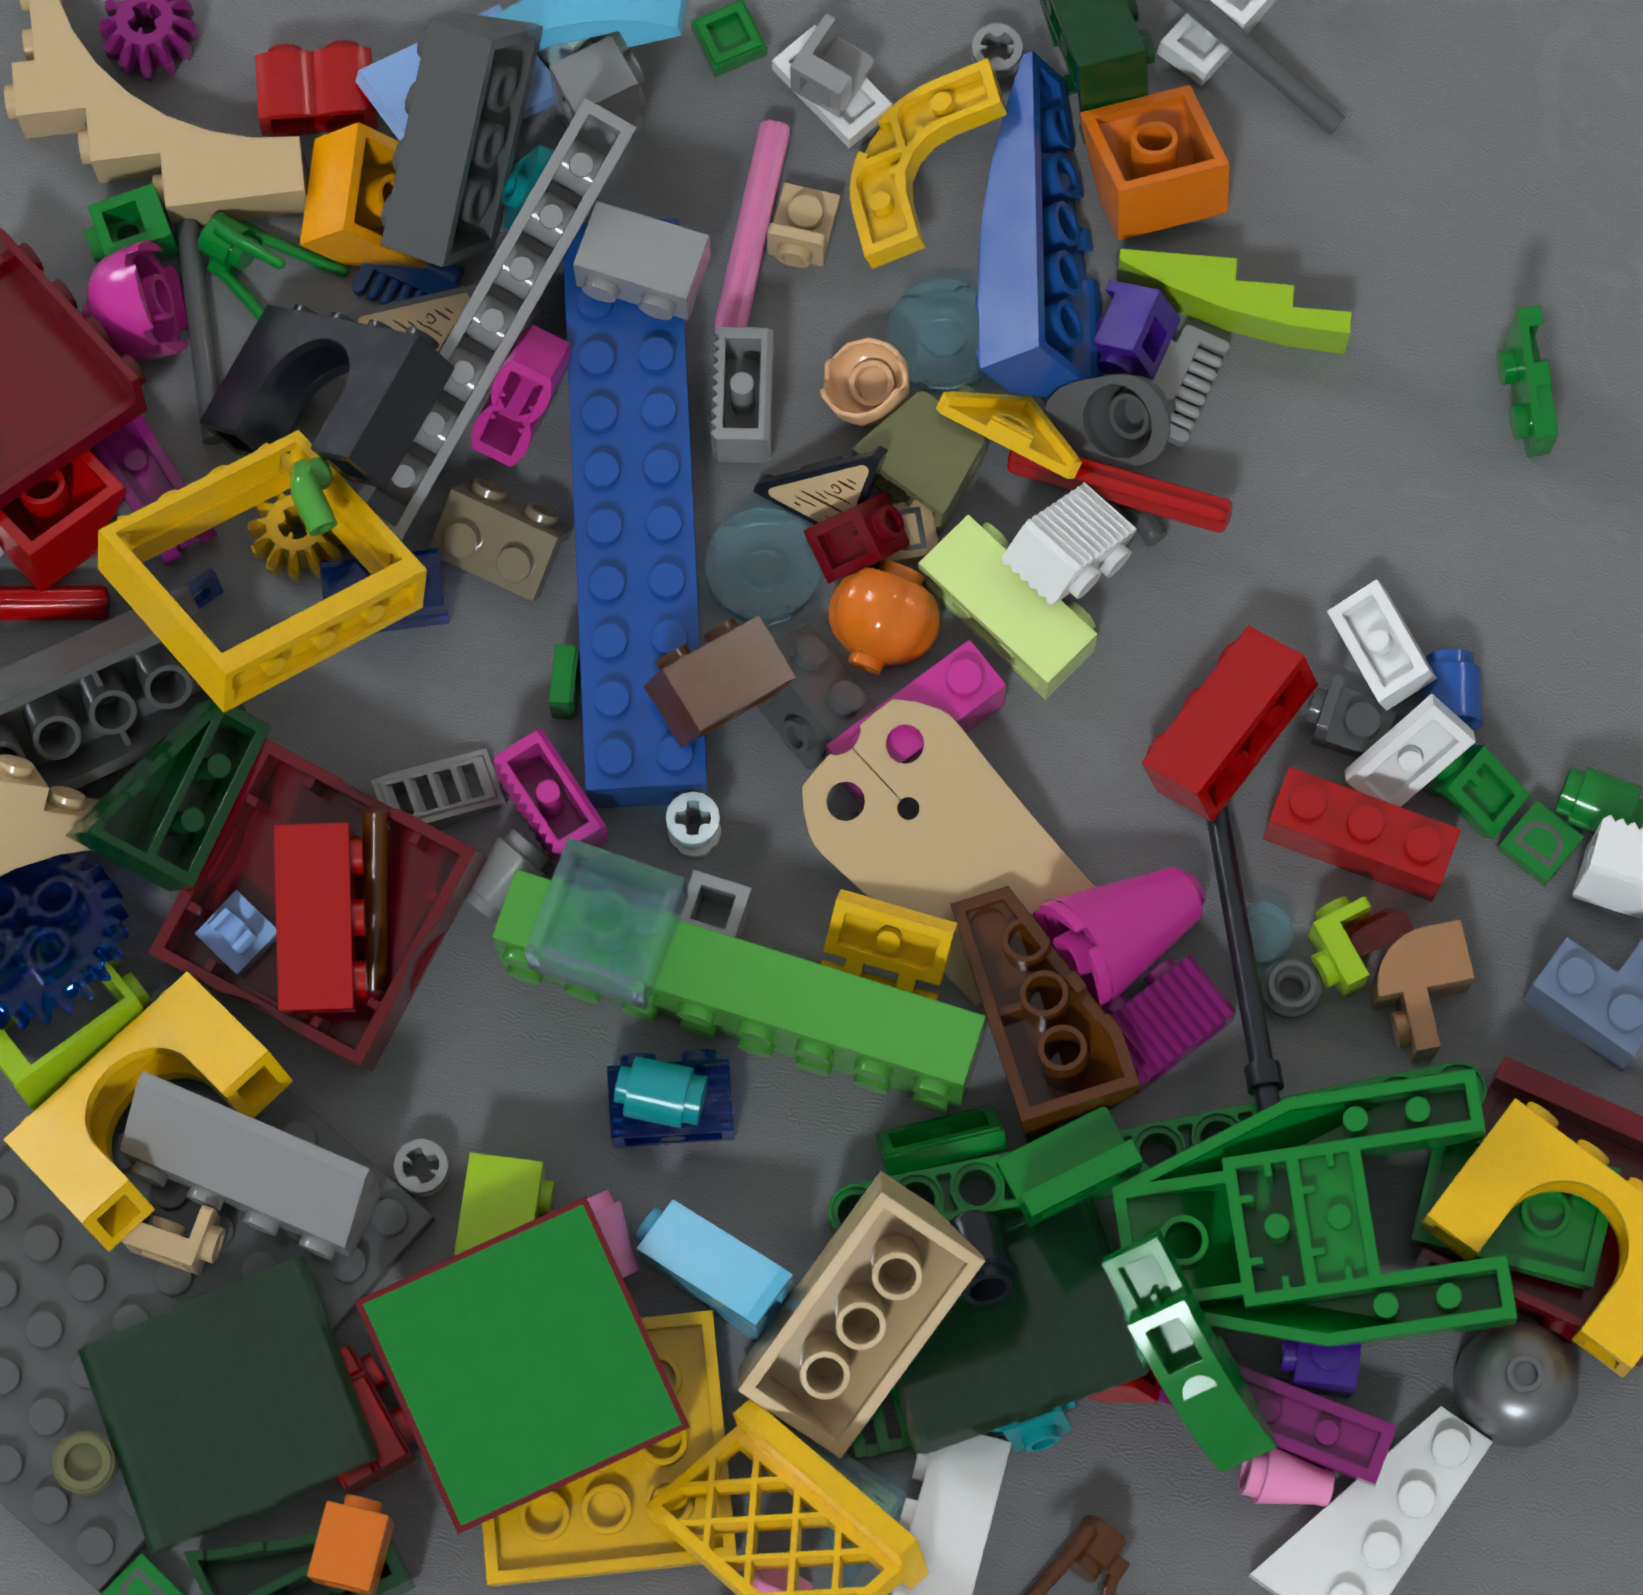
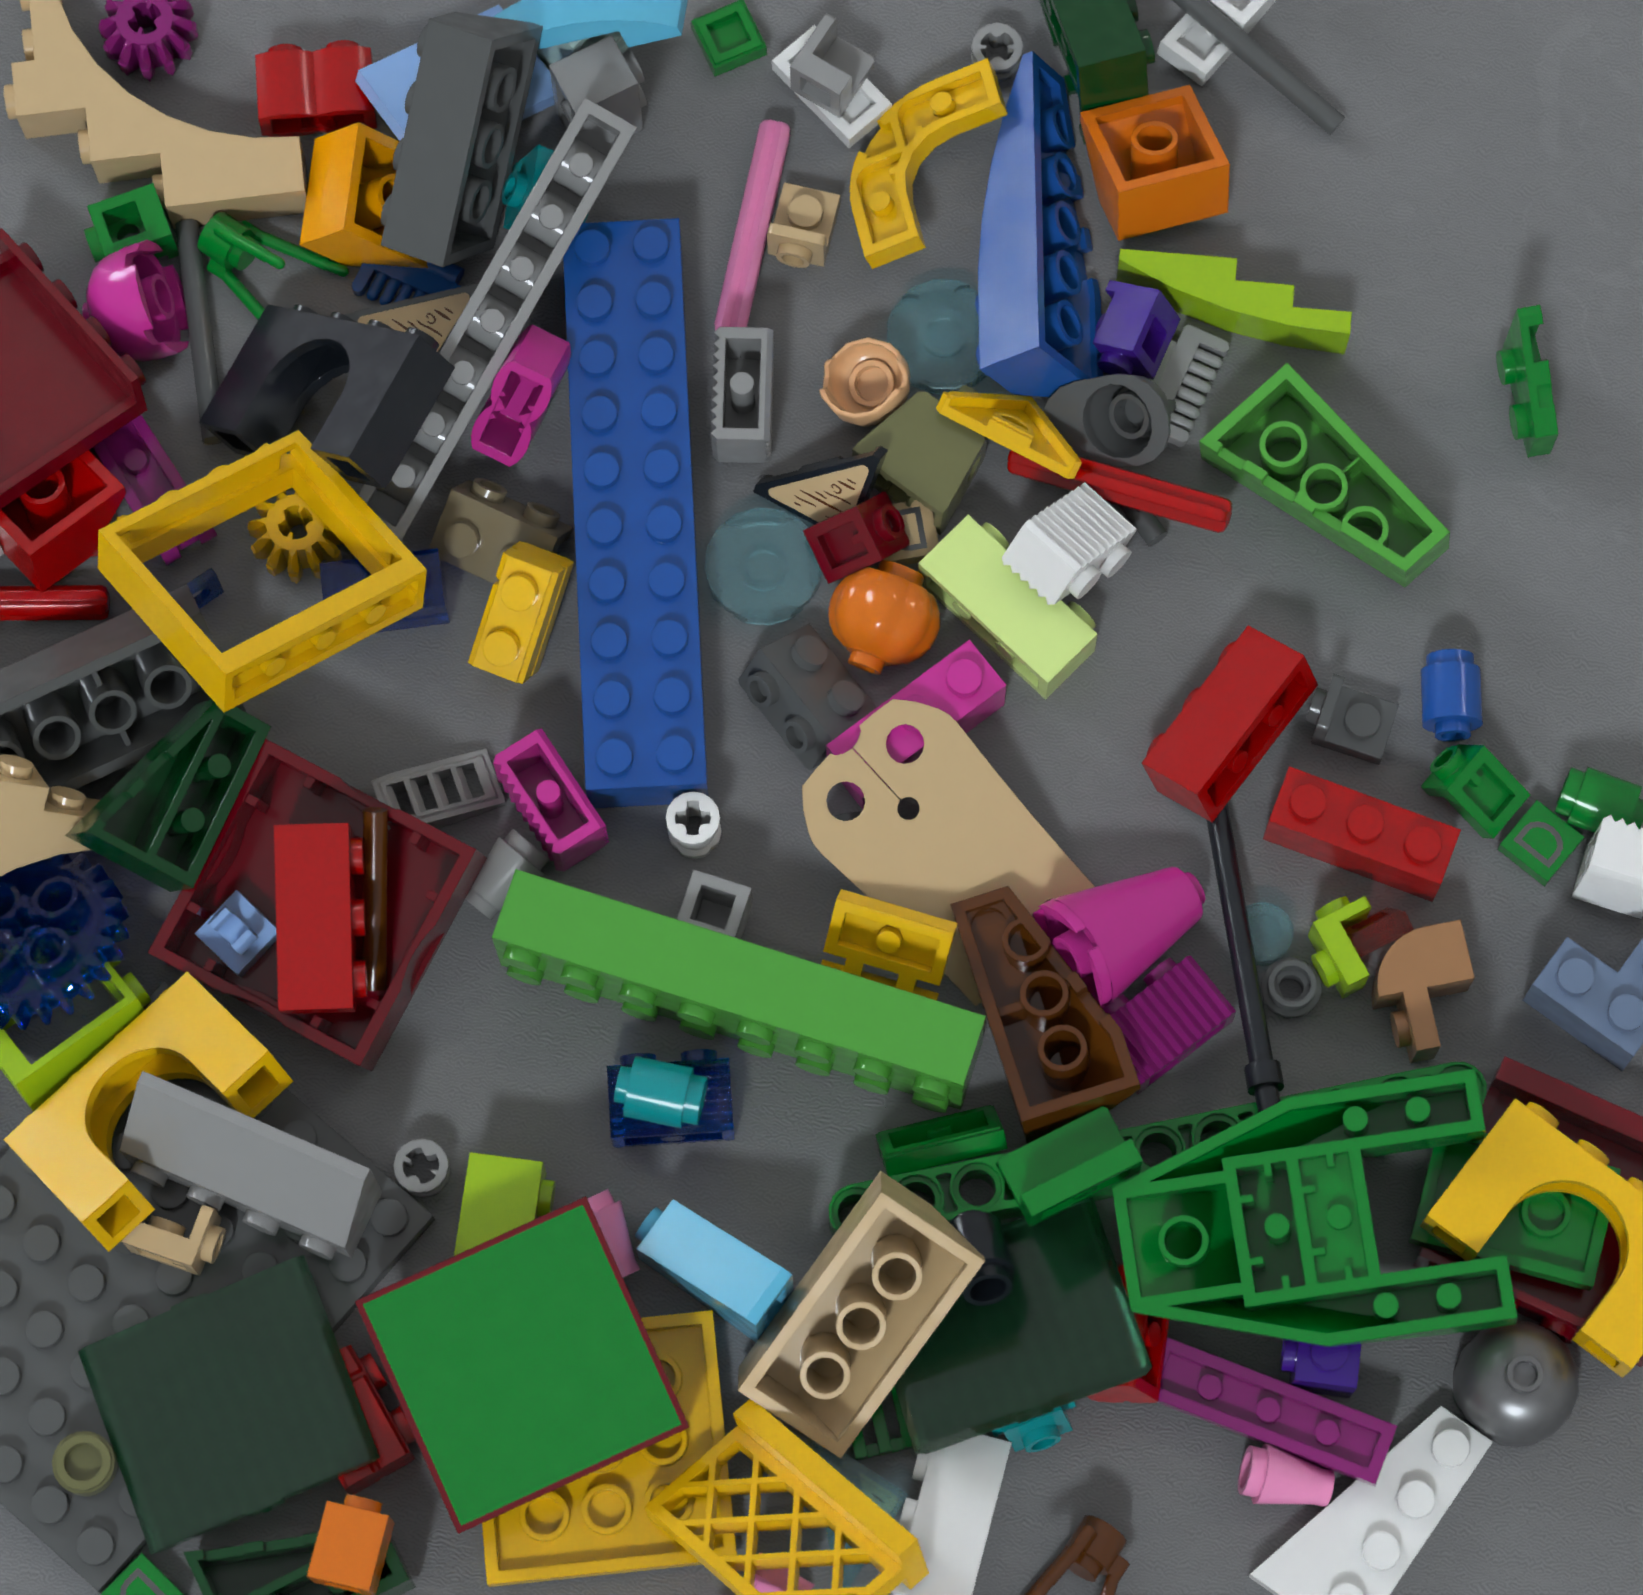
bright green arm [289,457,338,536] -> none
clear light blue brick [524,837,688,1010] -> none
green tile [548,644,581,720] -> none
light grey brick [573,201,711,320] -> none
reddish brown brick [644,615,797,748] -> none
green slope [1101,1231,1278,1473] -> none
white plate [1327,579,1437,711] -> none
white plate [1344,694,1476,807] -> none
none -> yellow brick [468,541,574,684]
none -> bright green wedge [1199,363,1450,587]

